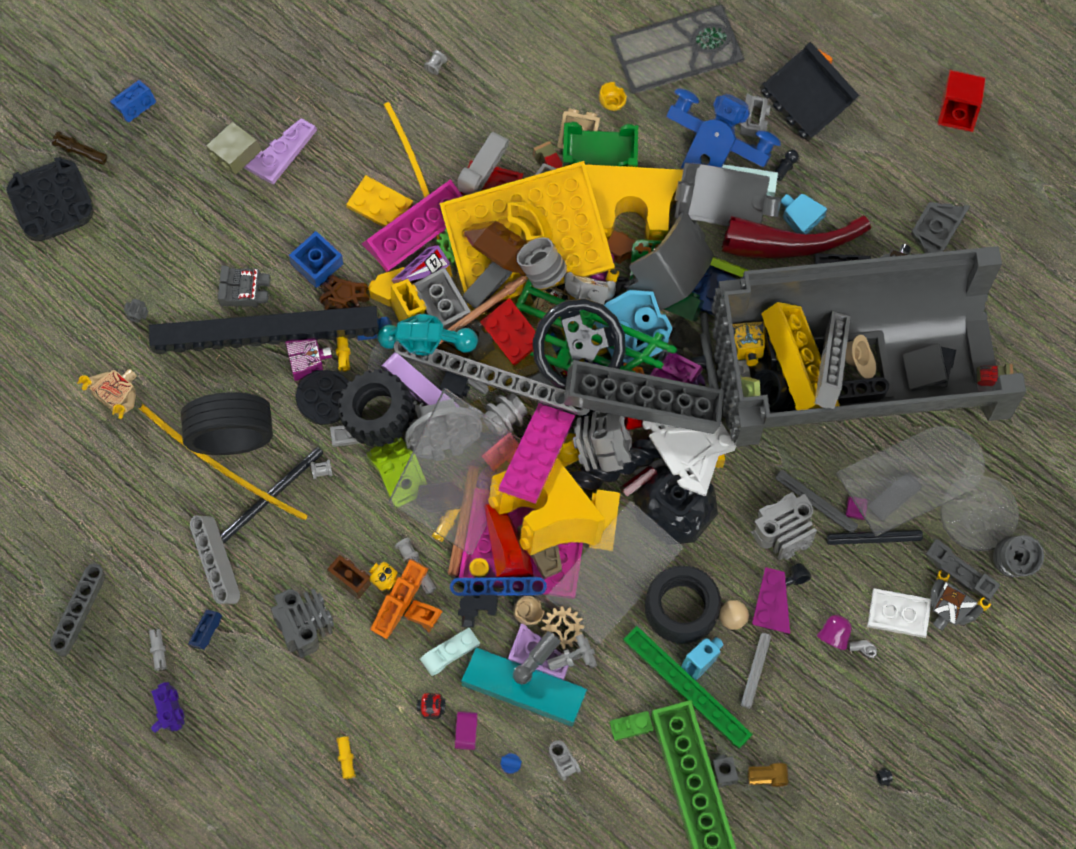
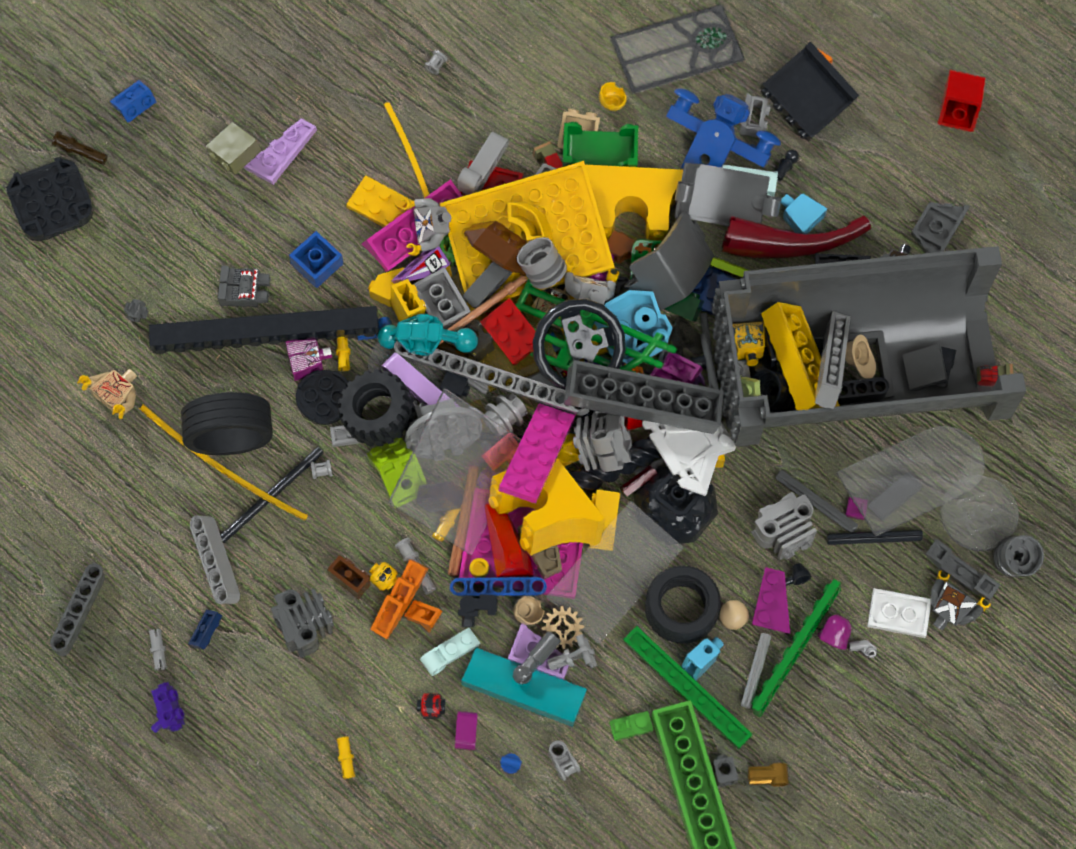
reddish brown piece [319,274,370,310] -> none
black plate [876,767,893,787] -> none
none -> light grey torso [400,198,451,256]
none -> green plate [751,579,841,718]

